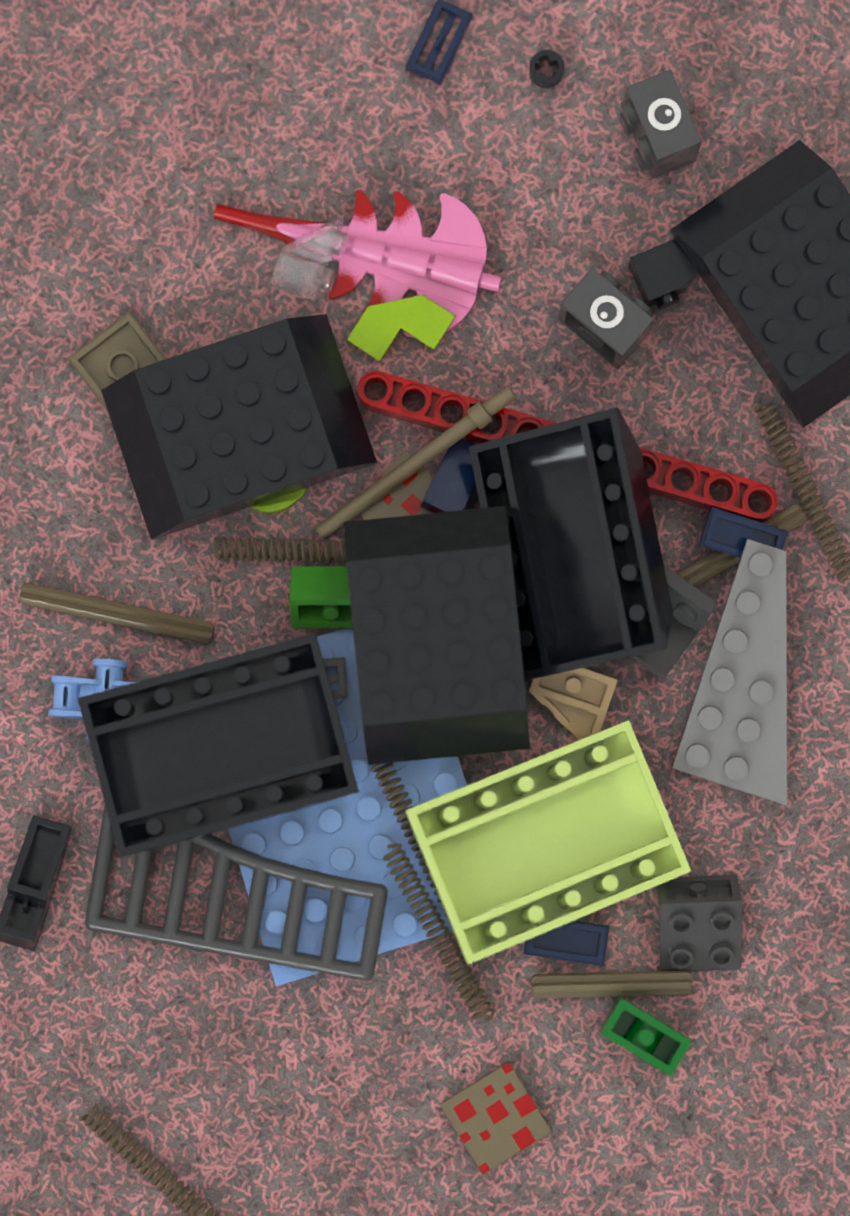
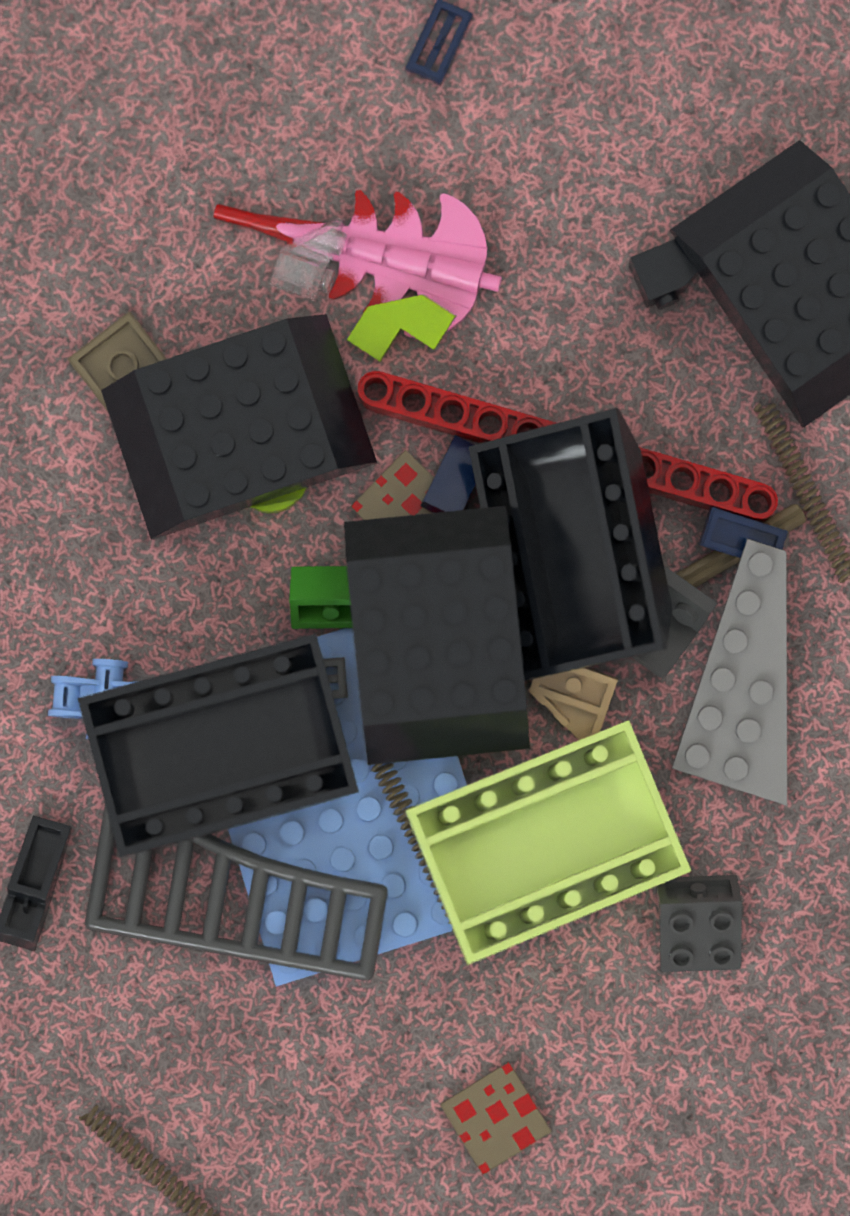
dark tan axle [20,583,215,644] -> none
dark tan piece [214,537,346,564] -> none
dark tan bar [315,385,517,540] -> none
dark tan piece [383,843,495,1021] -> none
dark blue tile [523,921,609,966] -> none
black bush [529,50,564,88] -> none
dark tan axle [531,970,692,998] -> none
dark grey brick [558,268,654,370] -> none
green brick [598,996,692,1076] -> none
dark grey brick [619,69,702,179] -> none

